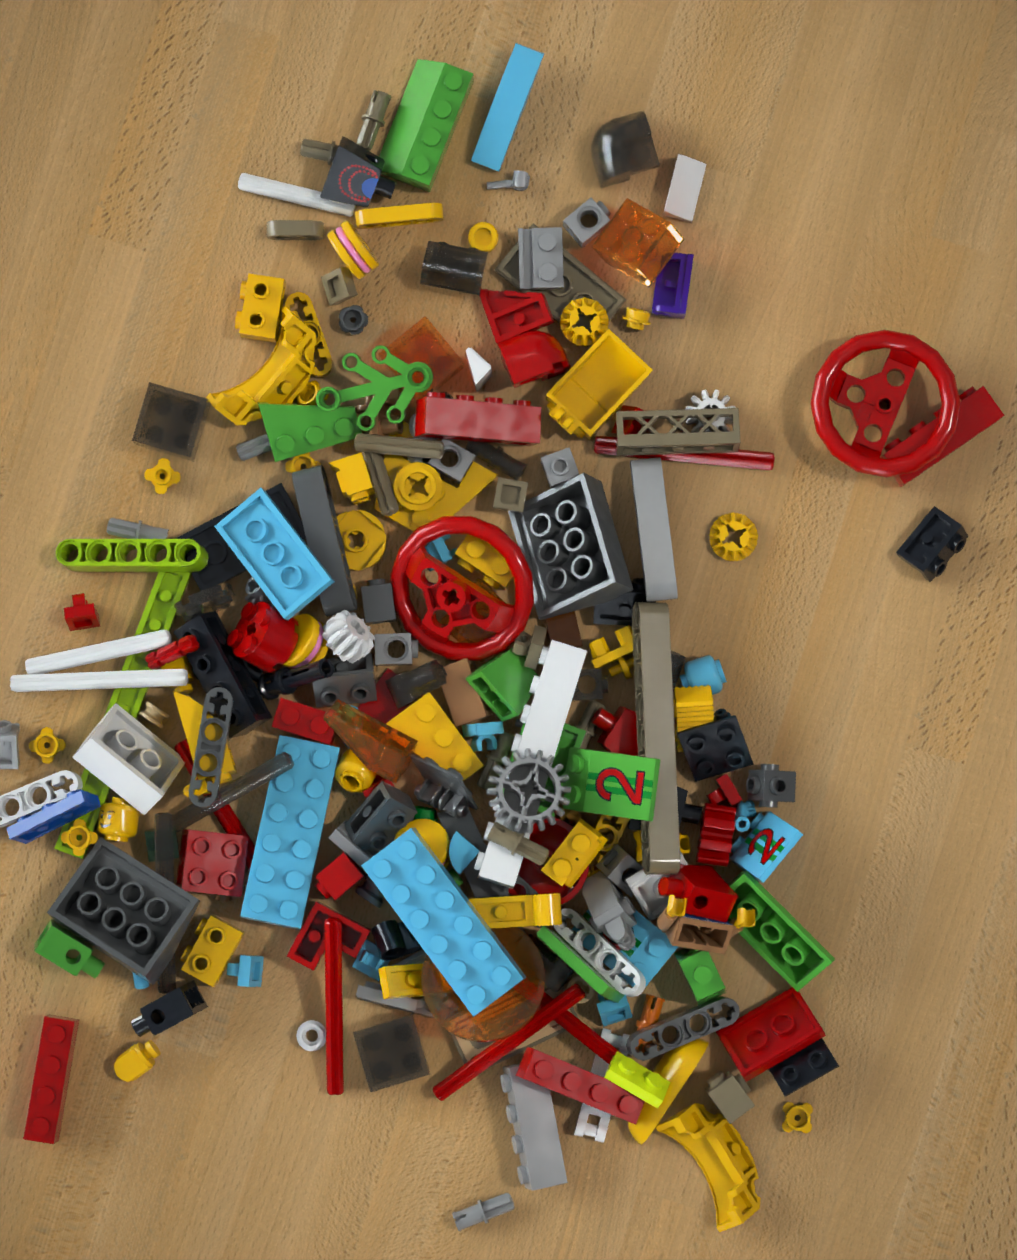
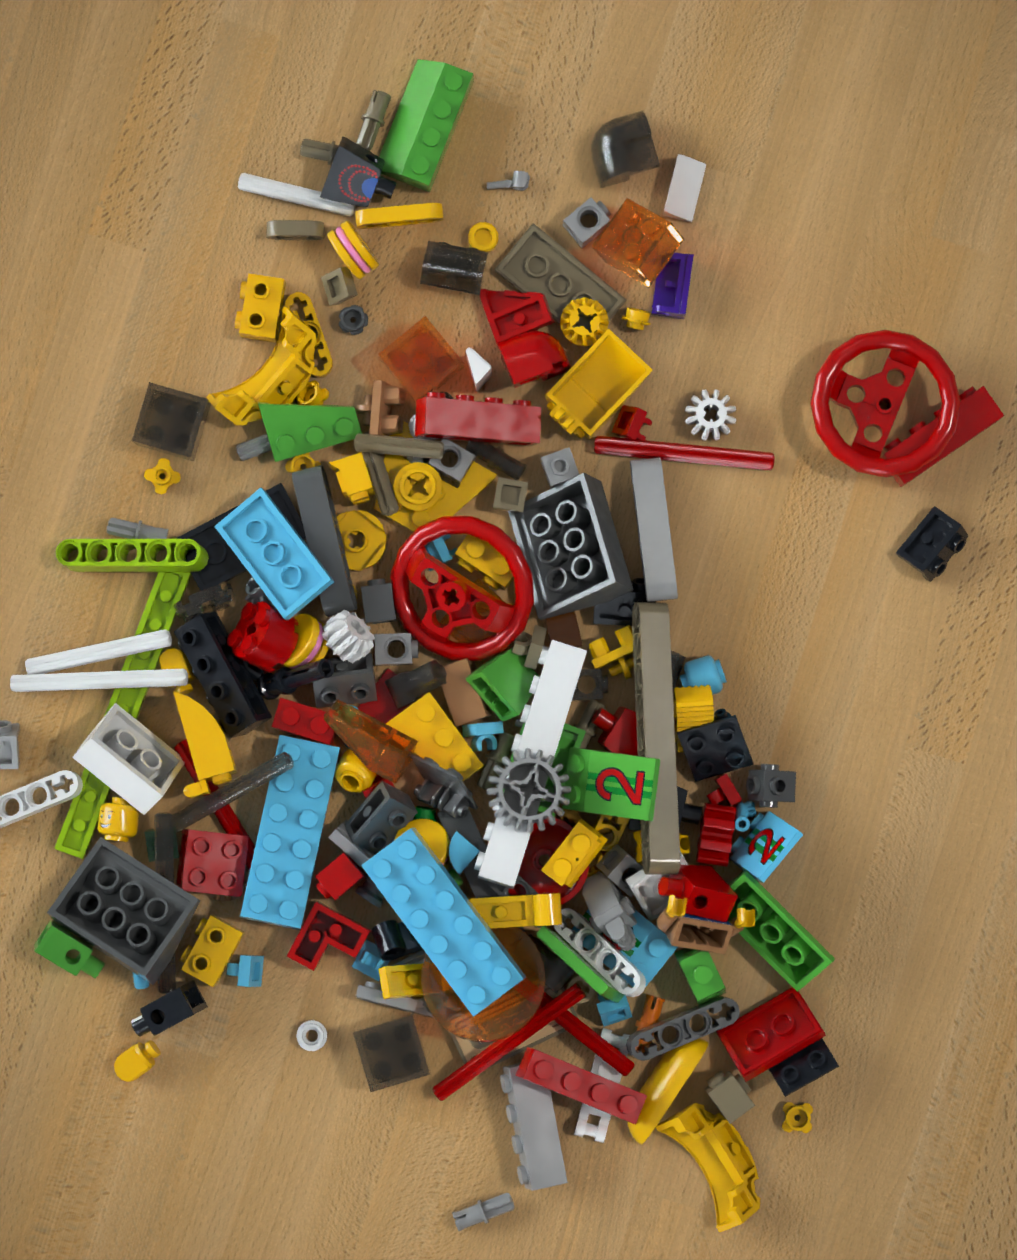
blue plate [7,789,101,844] -> none
red brick [23,1014,80,1144] -> none
yellow plate [29,727,66,764] -> none
yellow plate [61,819,98,856] -> none
red tile [64,593,100,631] -> none
tan bush [139,701,170,728] -> none
red axle [145,634,199,670] -> none
dark grey beam [189,687,233,808] -> none
bright green plant [316,345,433,431] -> none
red axle [324,918,344,1095] -> none
medium azure slope [471,43,544,172] -> none
dark tan axle [487,822,549,865] -> none
light grey plate [518,227,564,291] -> none
neon yellow plate [604,1051,671,1109] -> none
dark tan fence [616,408,741,456] -> none
yellow gear [709,512,758,561] -> none

